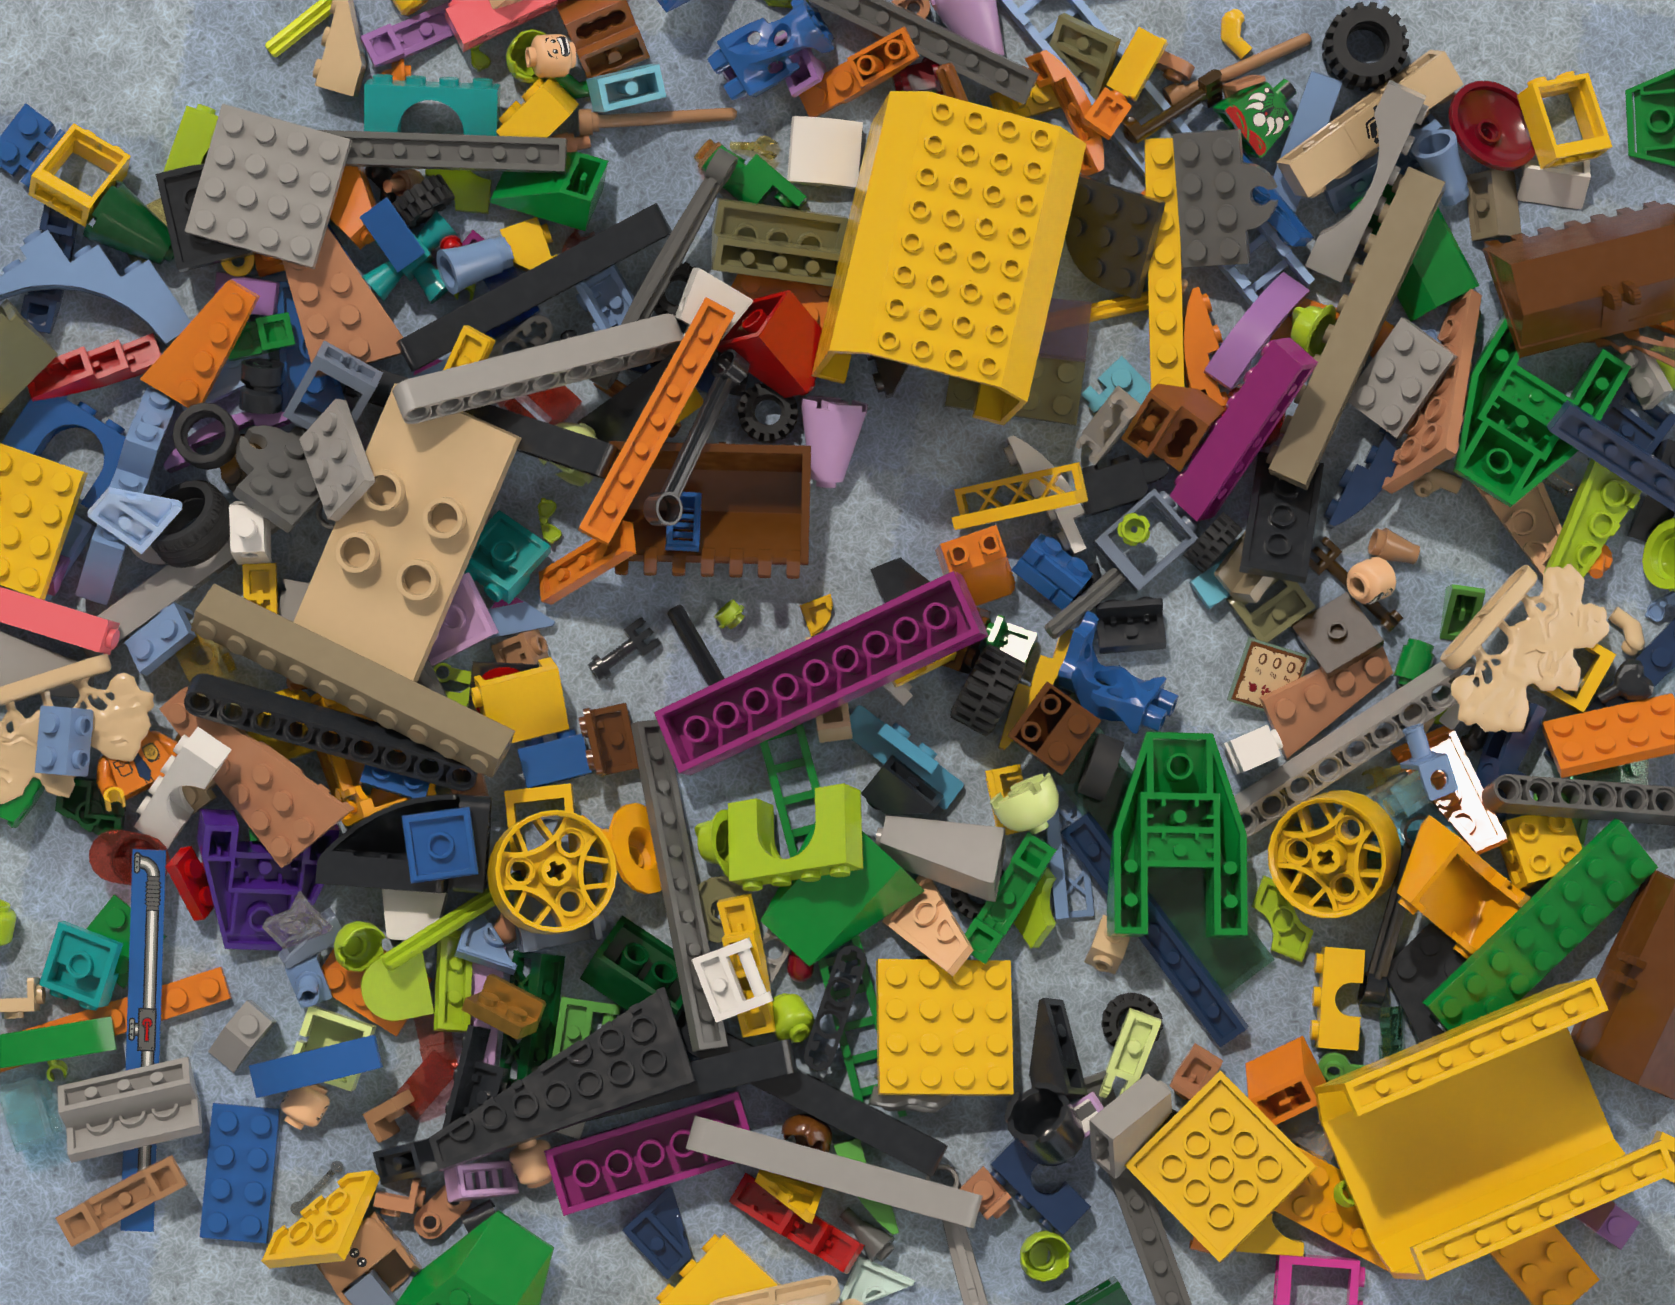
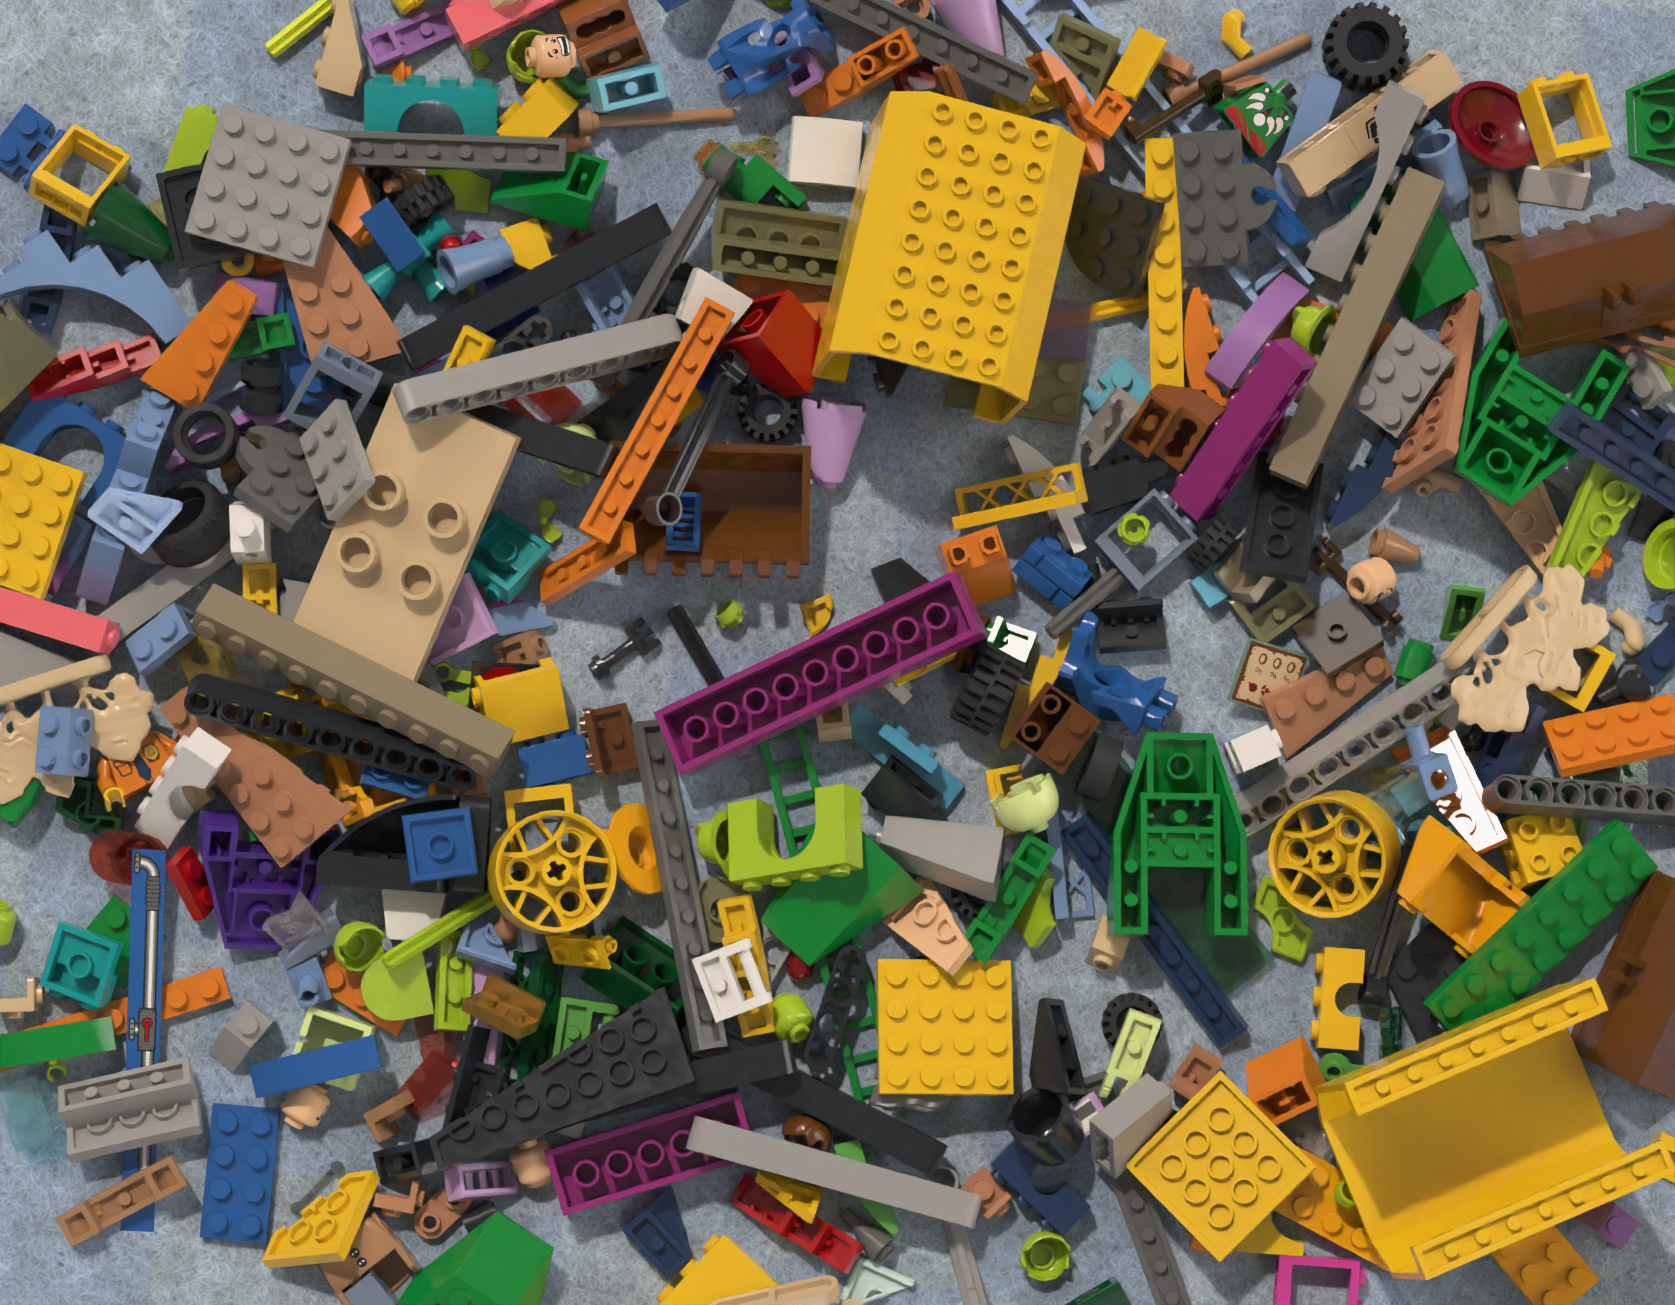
none -> yellow hinge [545,931,617,970]

